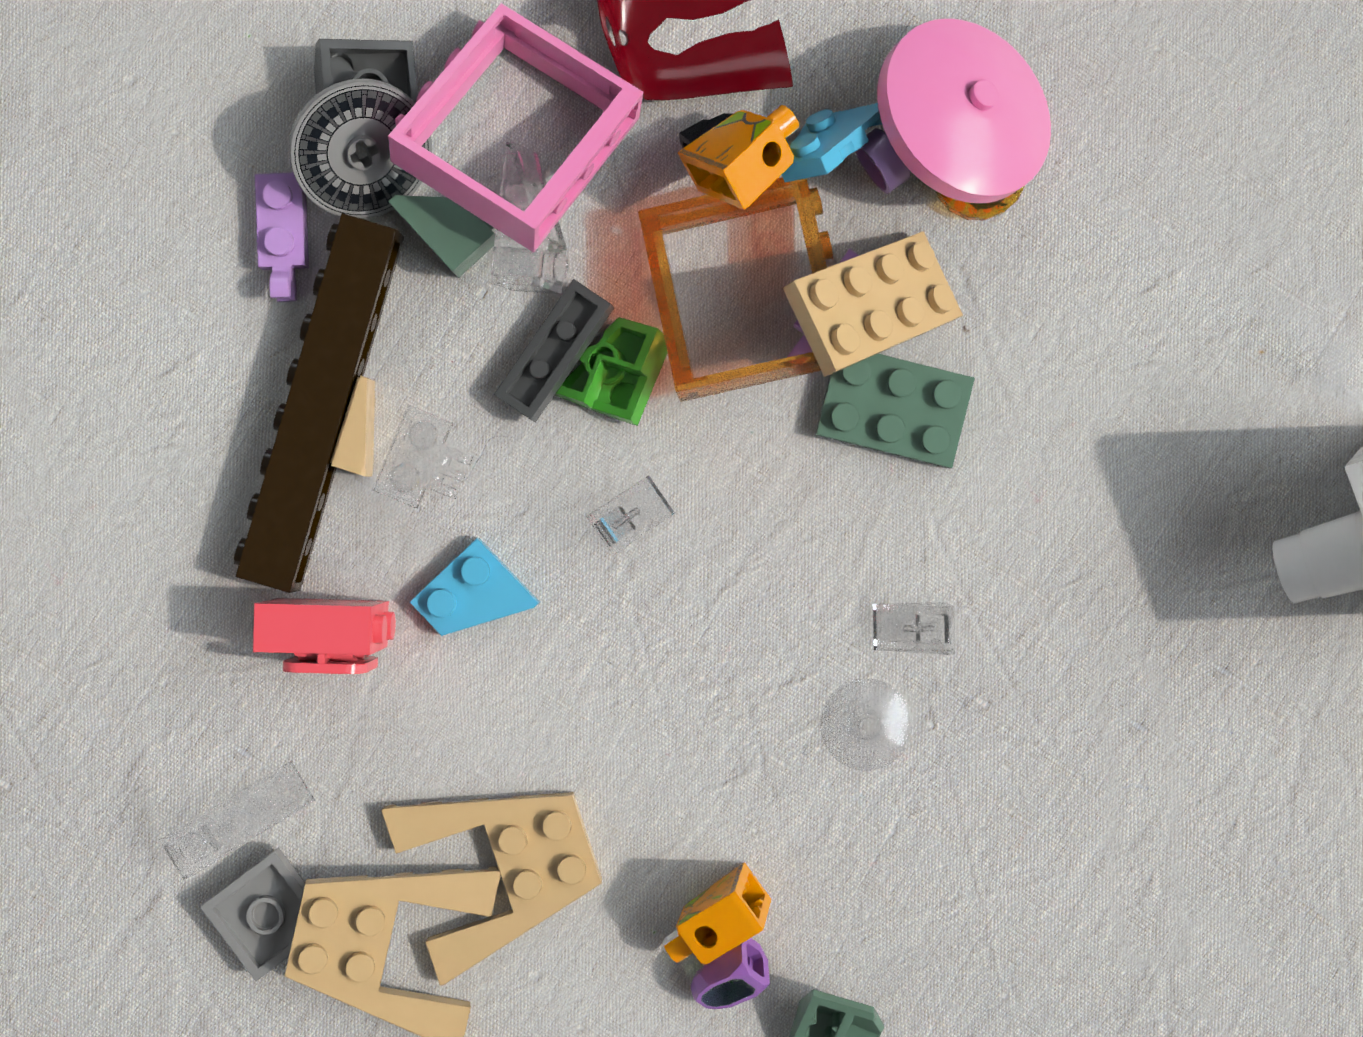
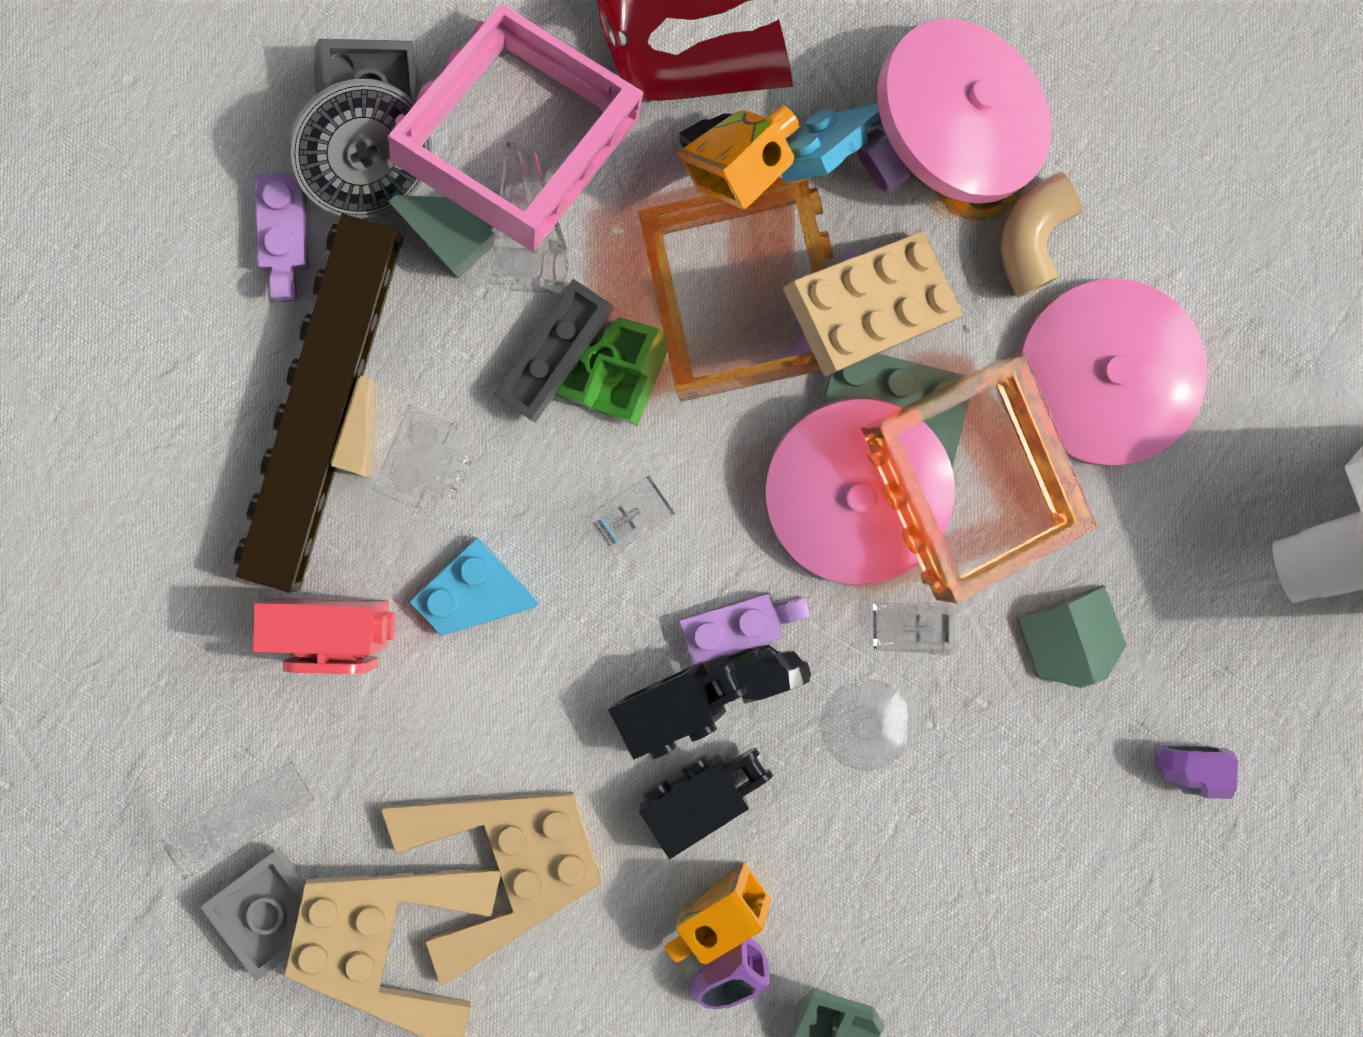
none -> black brick [608,661,748,760]
none -> black brick [639,747,774,860]
none -> lavender plate [680,593,810,665]
none -> black rock [729,644,811,704]
none -> bright pink dish [766,397,955,585]
none -> clear orange window [861,354,1098,604]
none -> tan cylinder [1000,171,1082,298]
none -> bright pink dish [1016,279,1207,466]
none -> sand green slope [1016,586,1126,688]
none -> medium lavender rock [1153,745,1238,799]

